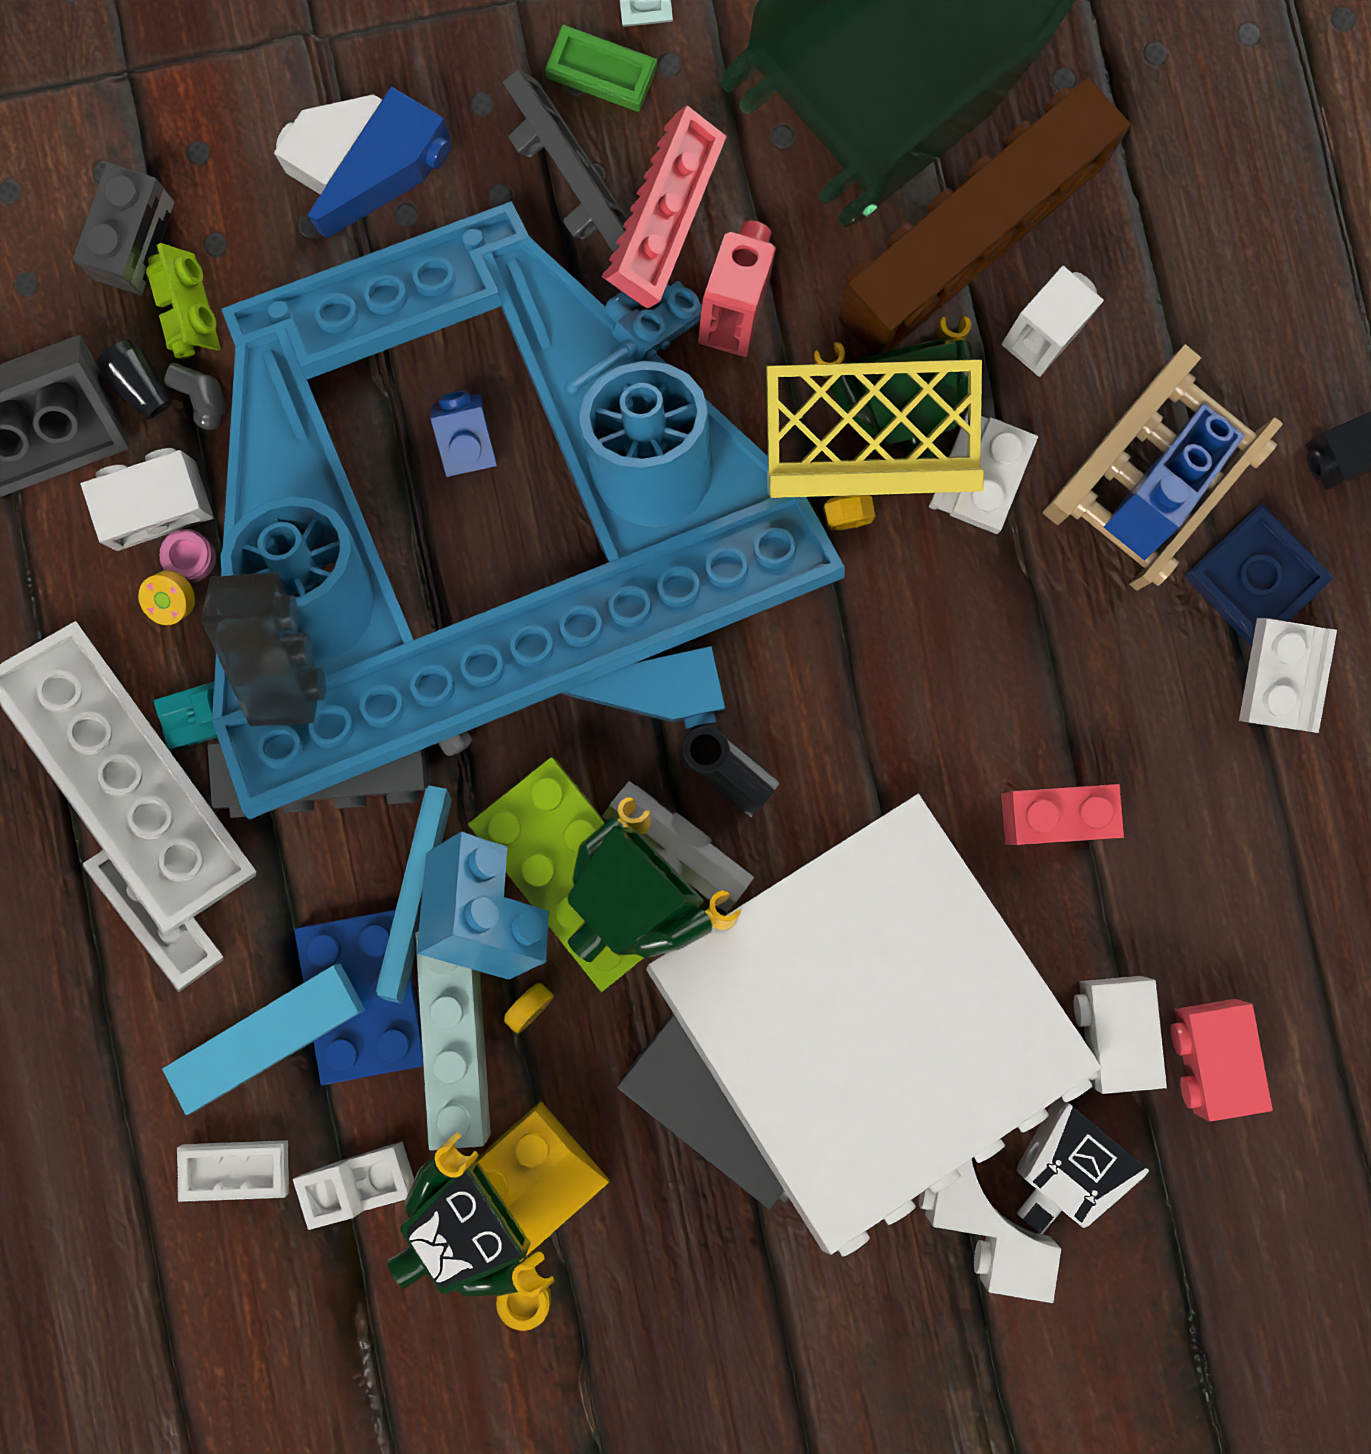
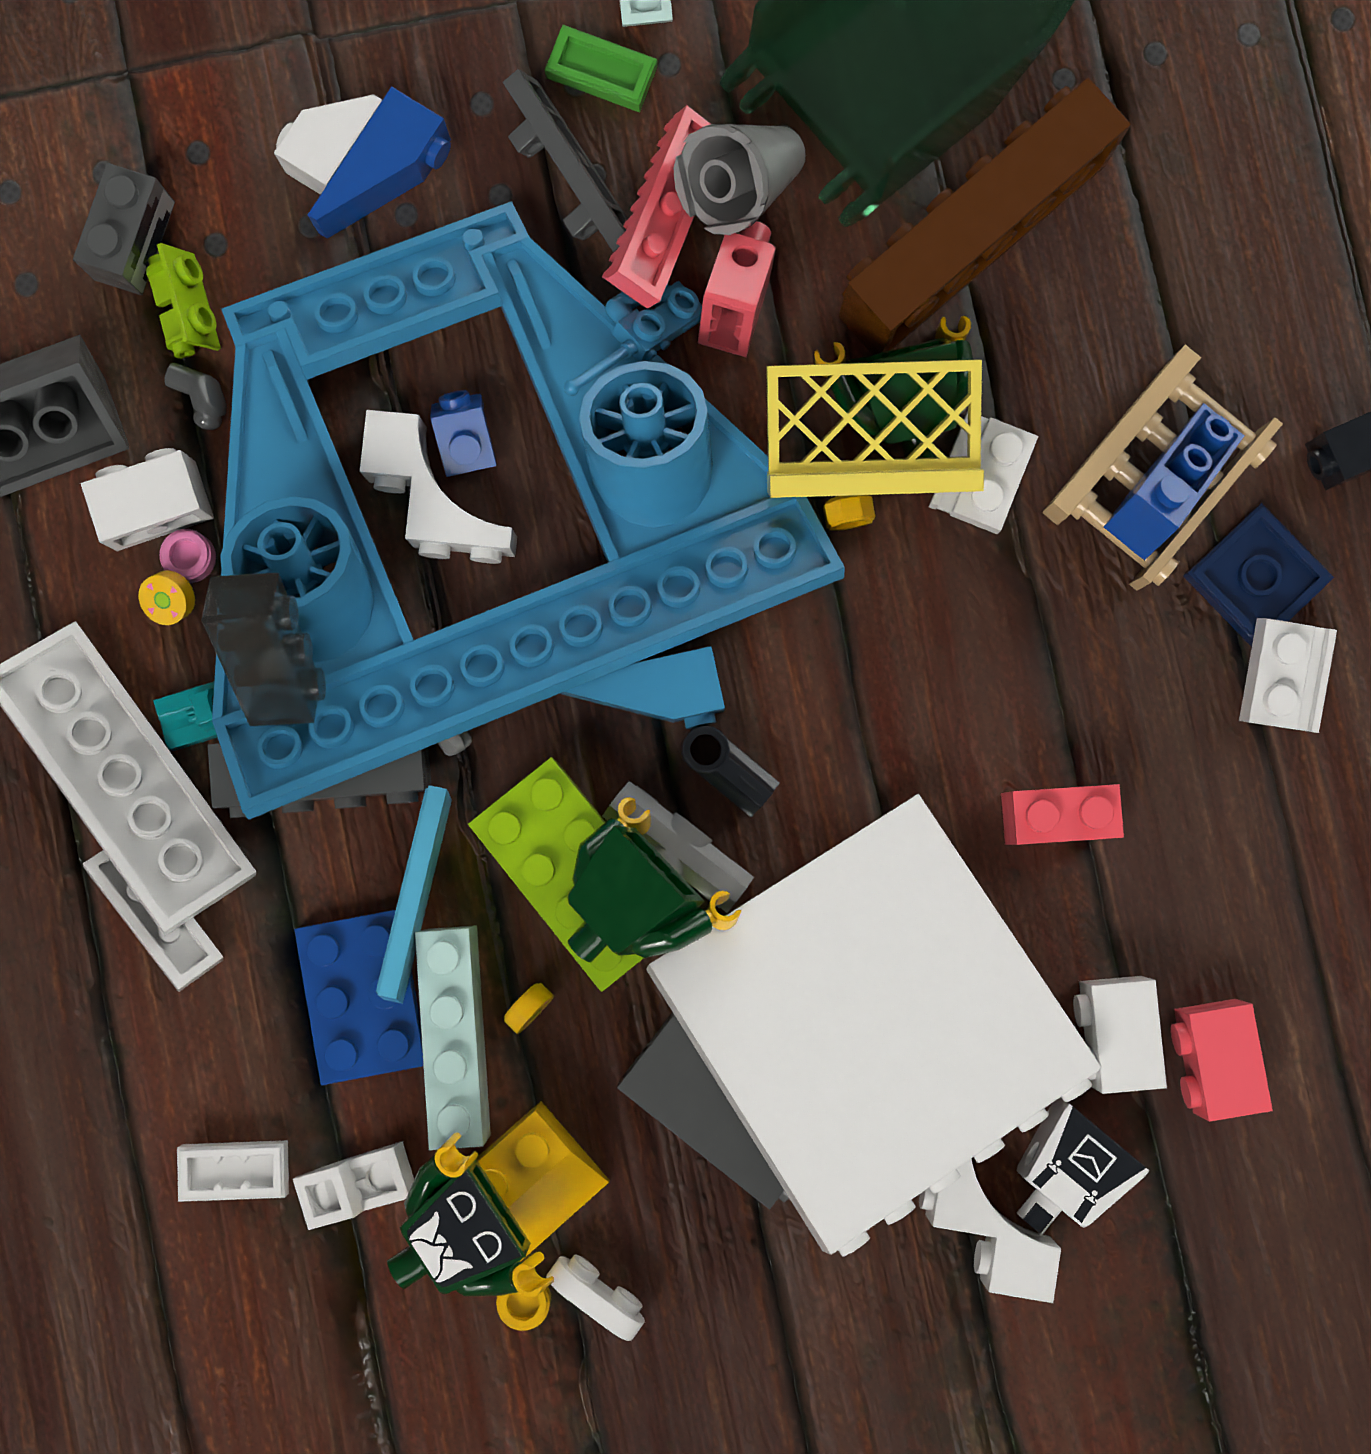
black cone [96,339,172,420] -> none
medium azure tile [162,963,365,1115] -> none
dark azure brick [417,832,549,980] -> none
white brick [1001,266,1104,377] -> none
none -> white arch [360,410,517,564]
none -> white plate [546,1254,645,1341]
none -> light grey cone [673,124,806,235]

